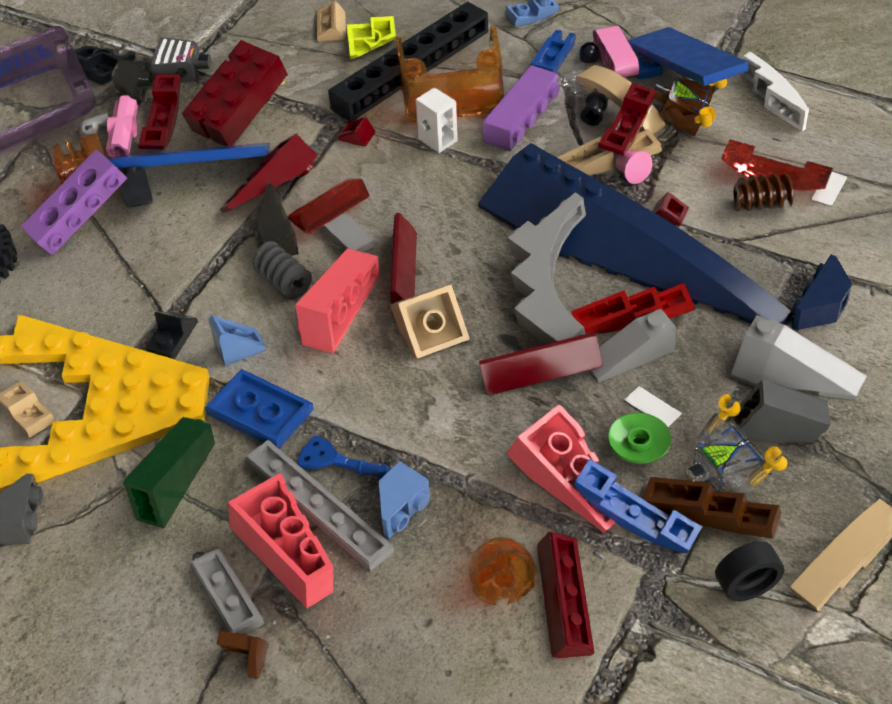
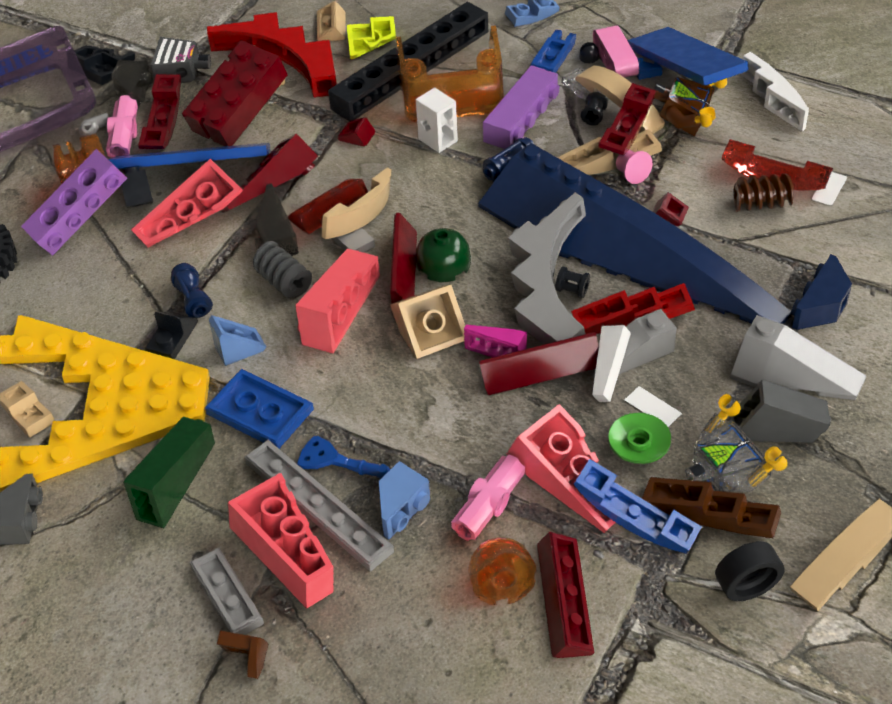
none -> coral wedge [131,159,243,248]
none -> dark blue piece [171,263,213,318]
none -> red arch [207,12,337,98]
none -> tan slope [321,167,392,239]
none -> dark green cylinder [416,228,471,282]
none -> bright pink piece [451,454,525,541]
none -> dark pink slope [464,324,527,358]
none -> dark blue piece [483,137,535,182]
none -> black bush [555,266,590,298]
none -> white piece [592,325,631,402]

